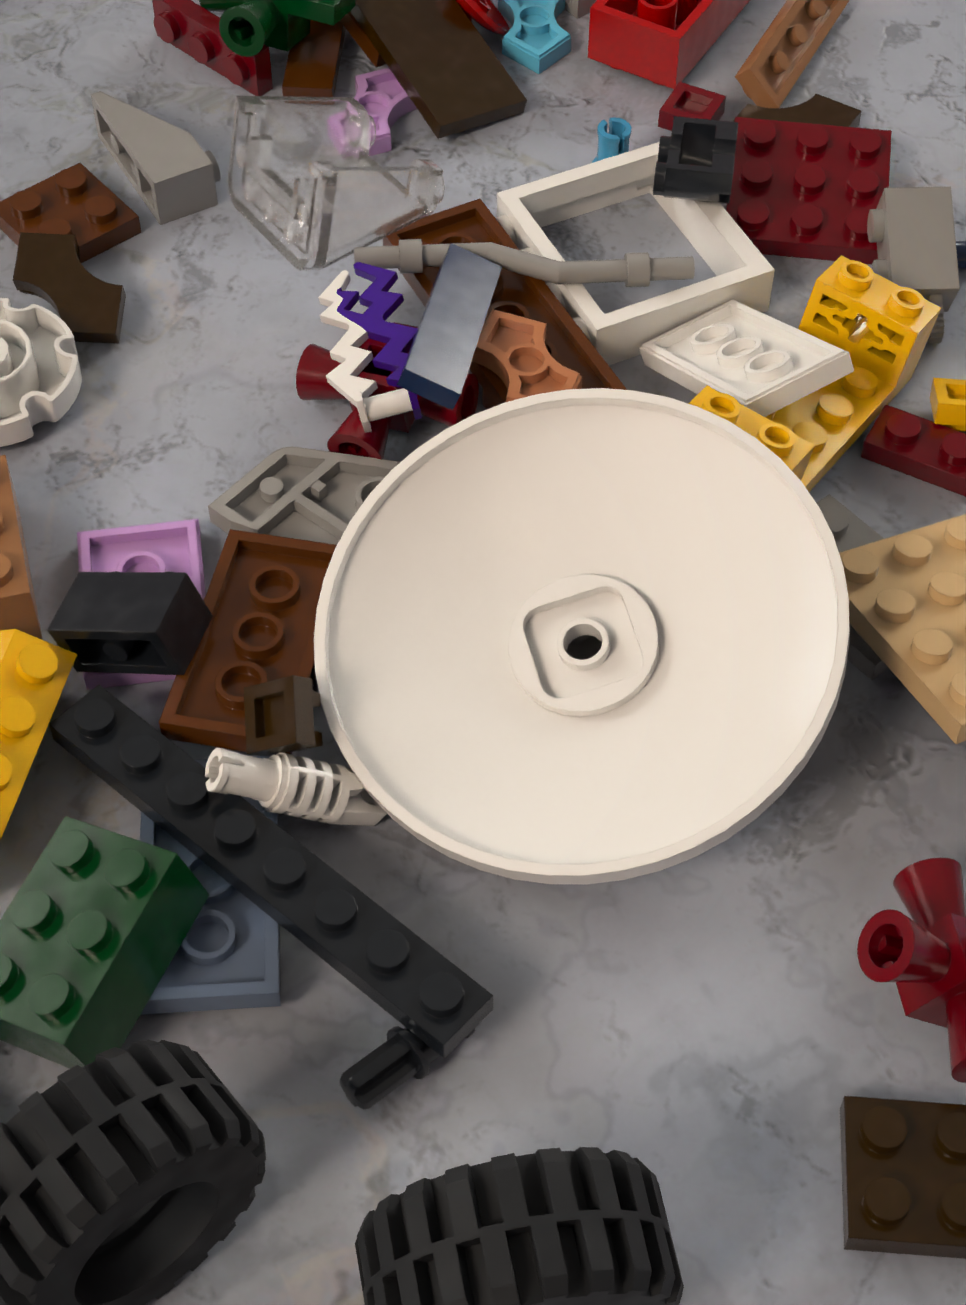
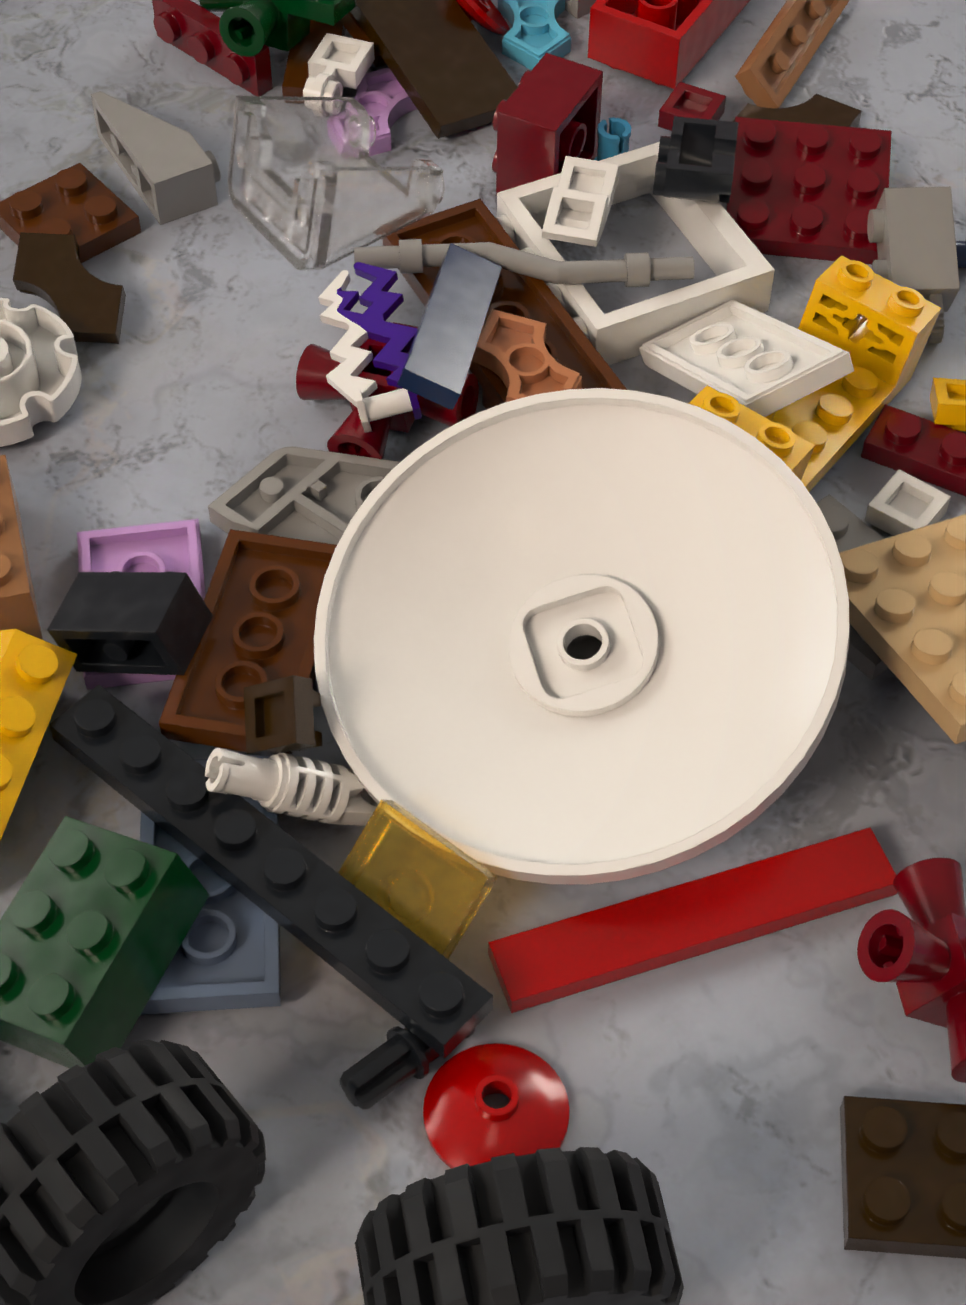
none -> white plate [303,33,375,116]
none -> clear yellow tile [338,799,498,960]
none -> red dish [423,1043,570,1168]
none -> red tile [488,827,897,1013]
none -> dark red brick [492,53,603,196]
none -> white slope [542,156,619,247]
none -> white plate [865,469,951,536]

